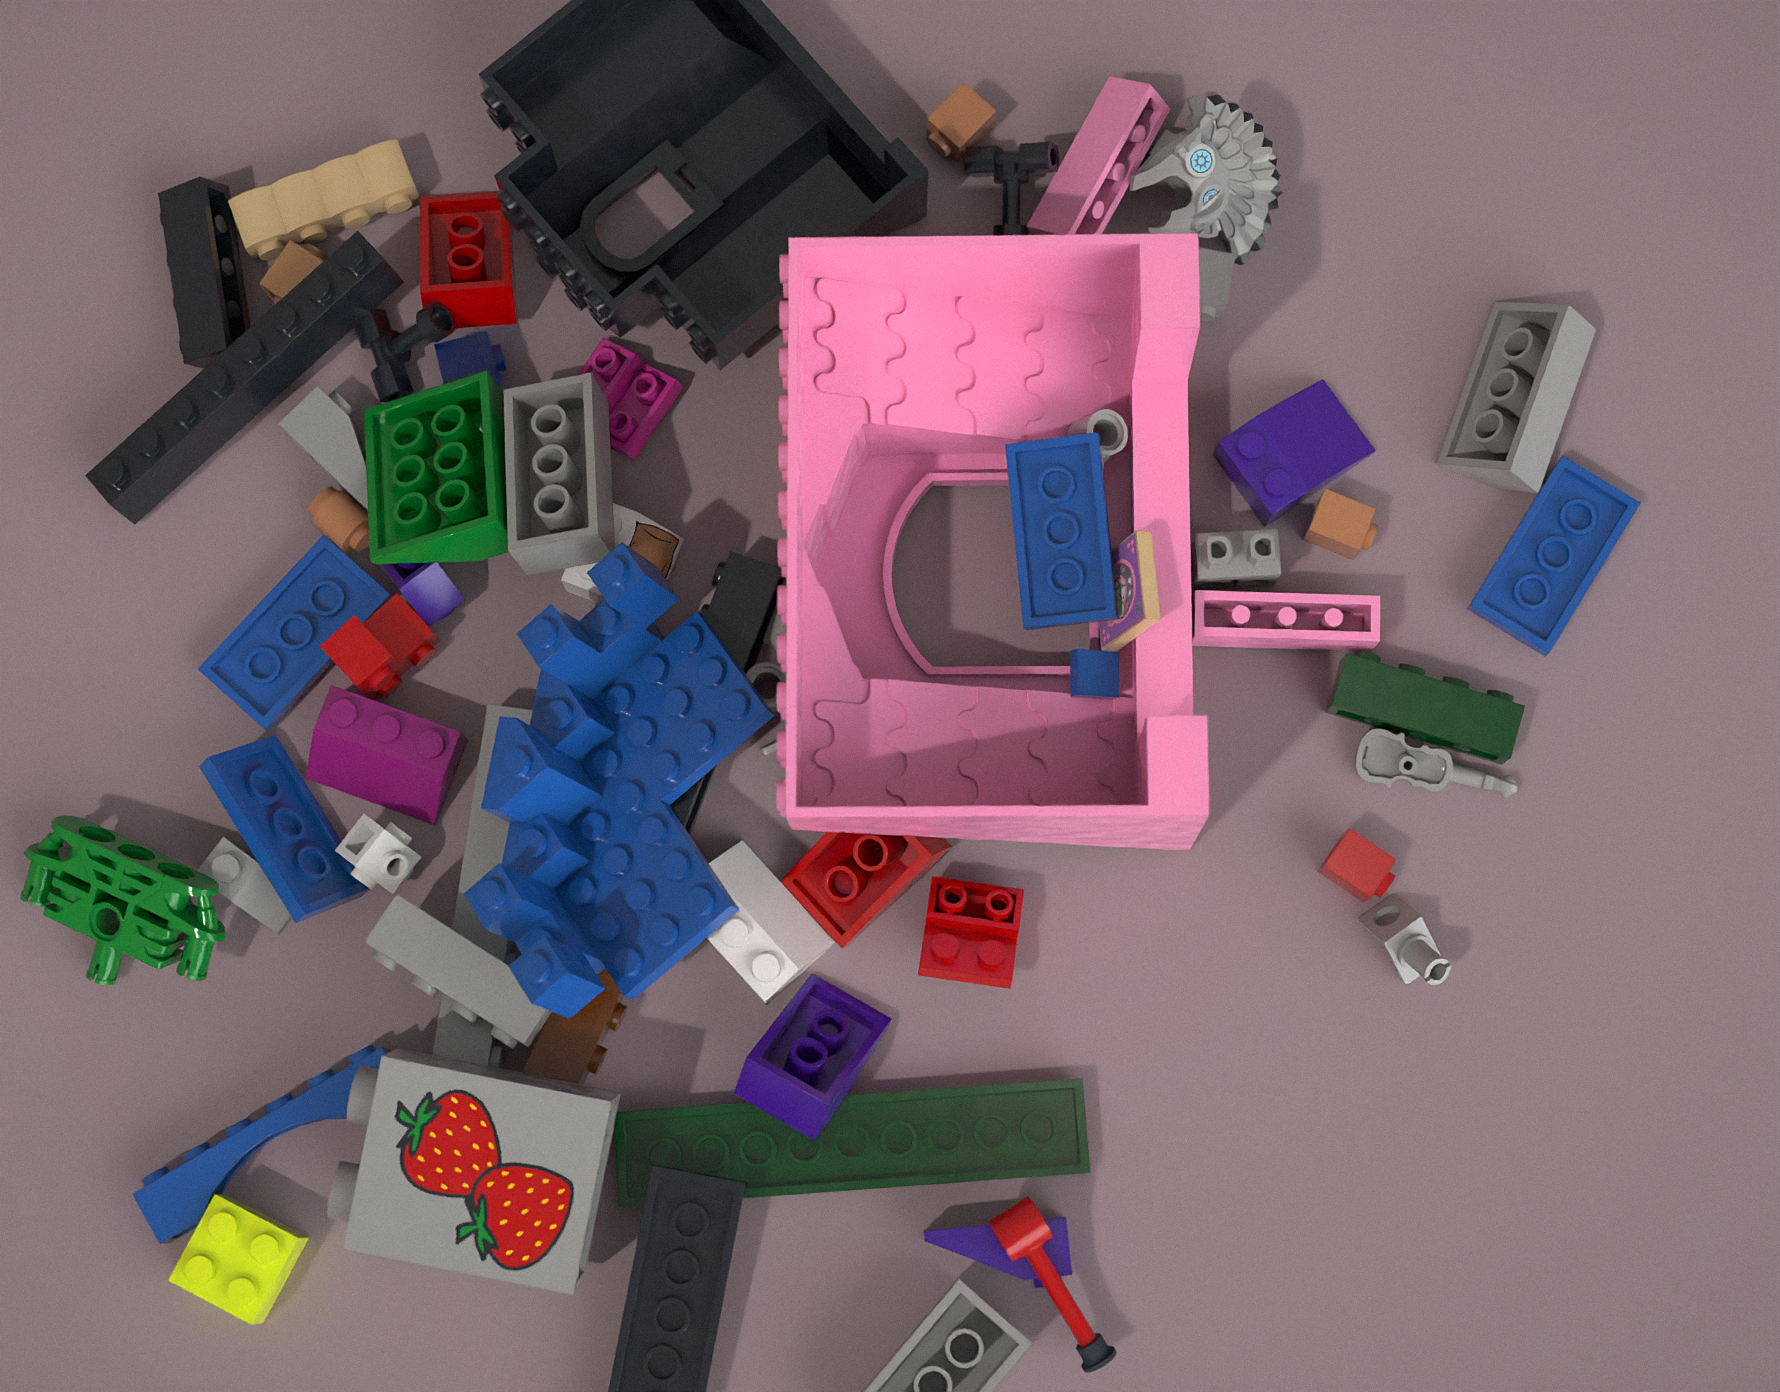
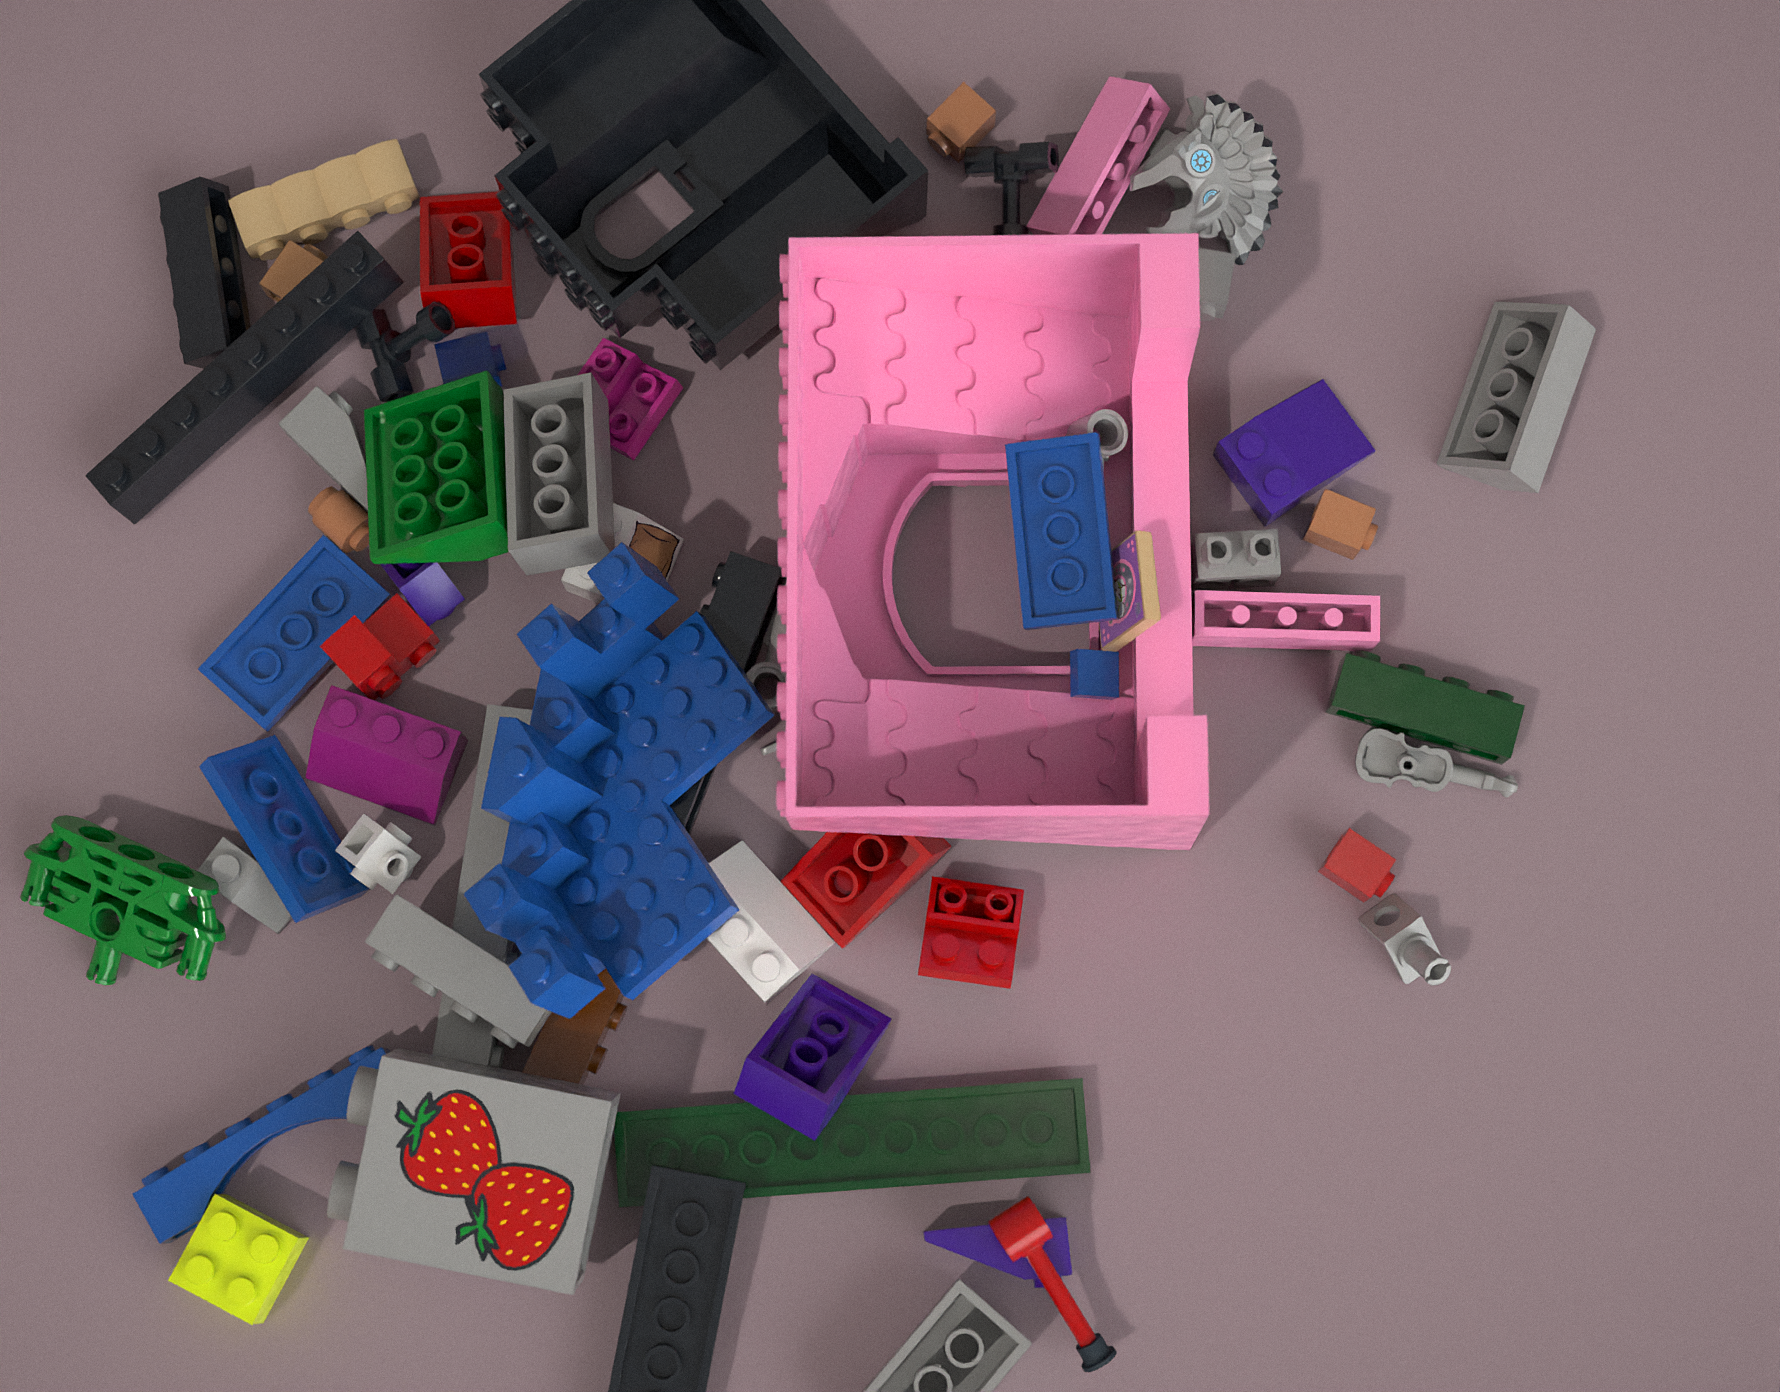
blue plate [1467,455,1640,657] -> none

